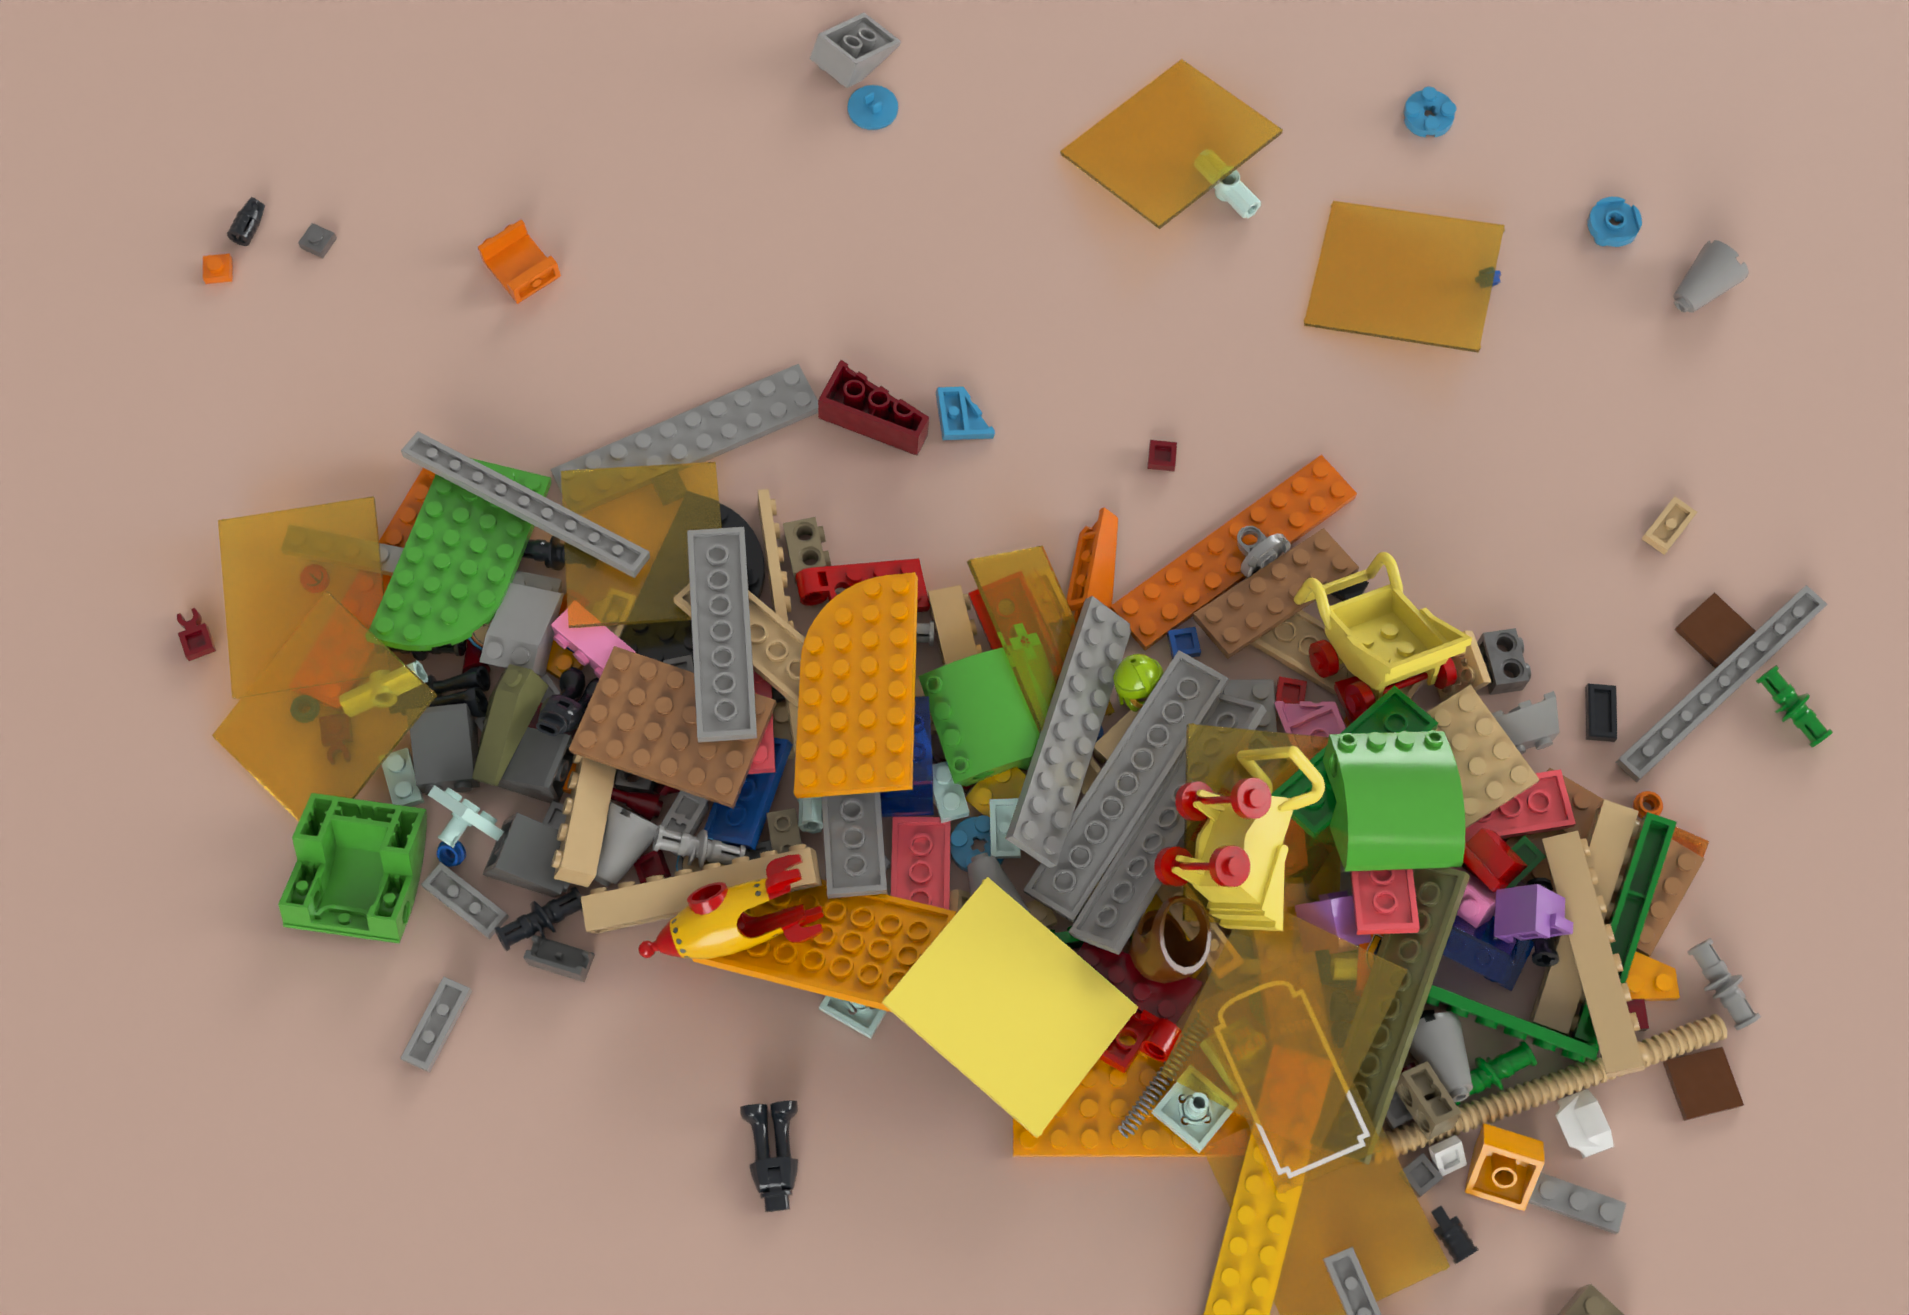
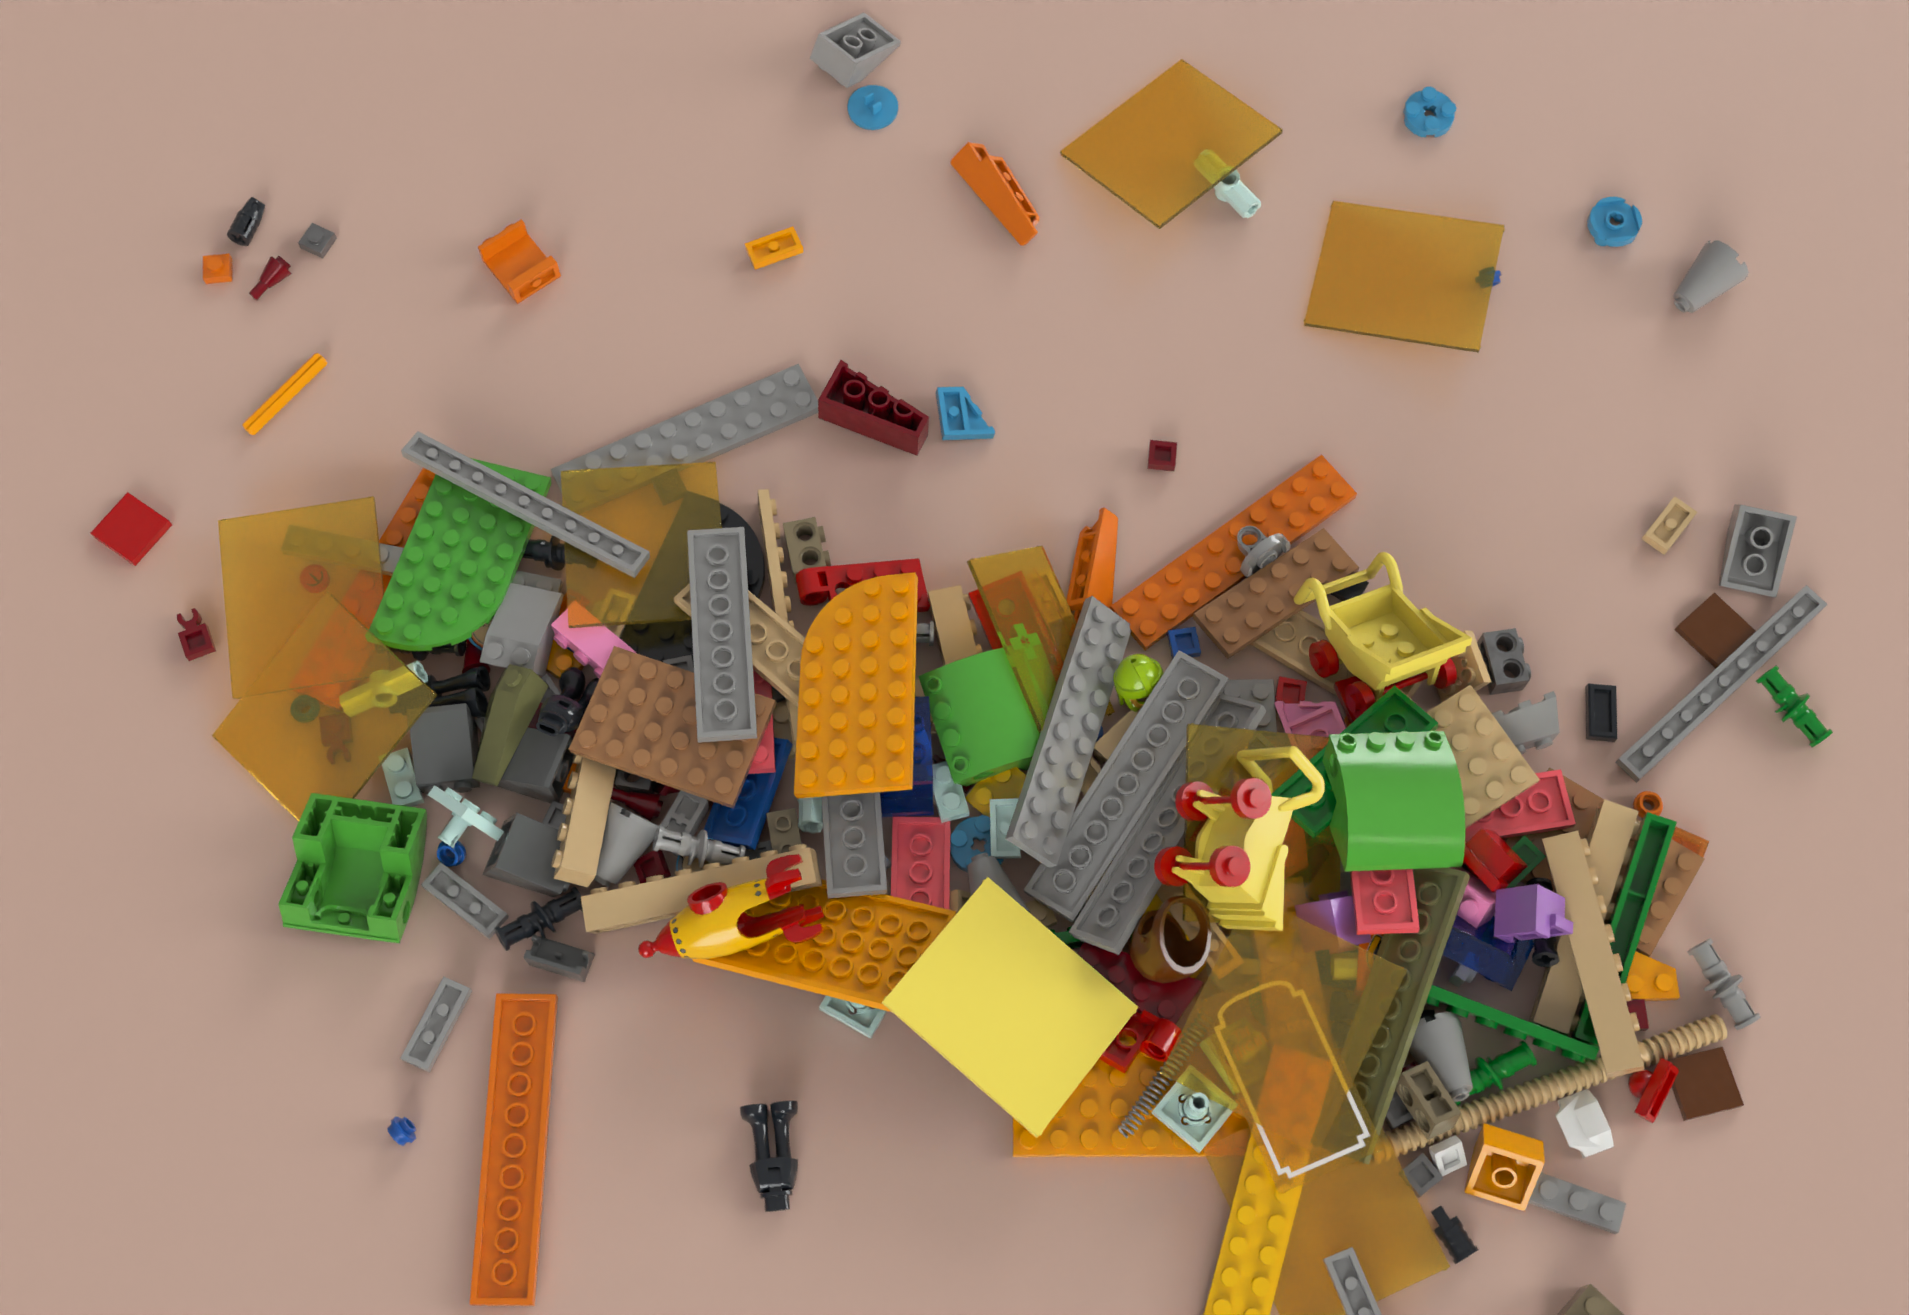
none -> red tile [90,492,172,566]
none -> light orange axle [242,353,327,435]
none -> dark red cone [249,255,292,300]
none -> blue plate [387,1116,416,1146]
none -> orange plate [470,993,558,1306]
none -> light orange plate [745,226,803,270]
none -> orange wedge [950,142,1040,246]
none -> white plate [1449,951,1480,988]
none -> red tile [1628,1058,1679,1123]
none -> light grey slope [1719,504,1797,598]

